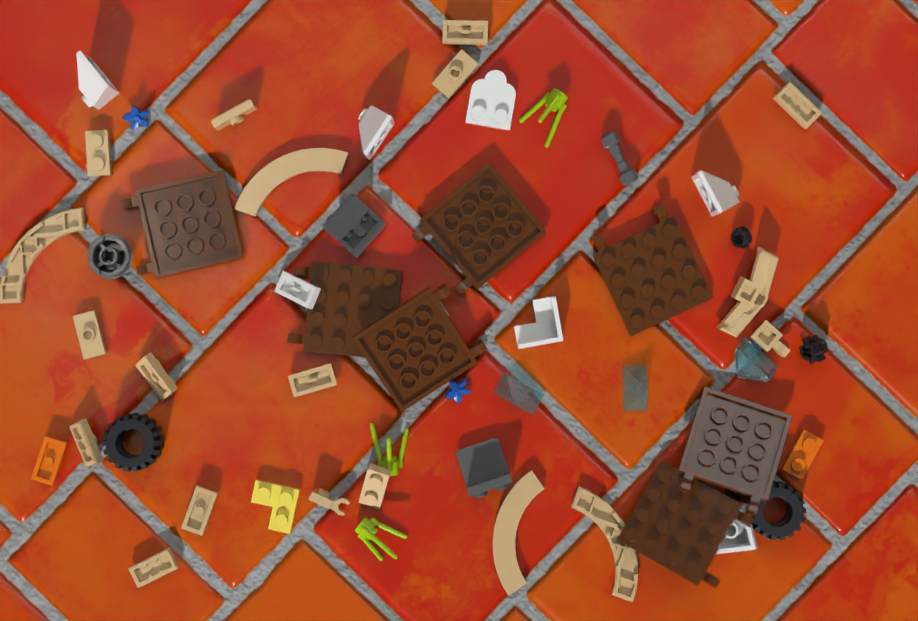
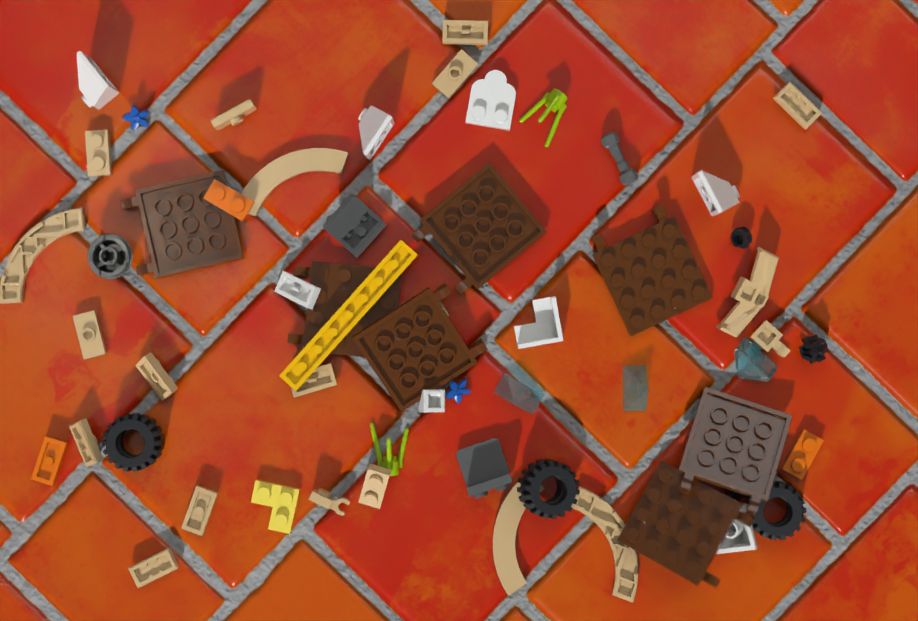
lime plant [355,517,407,561] -> none
none -> orange plate [203,179,255,222]
none -> yellow plate [279,240,418,391]
none -> white slope [419,389,445,413]
none -> black tyre [517,459,580,519]

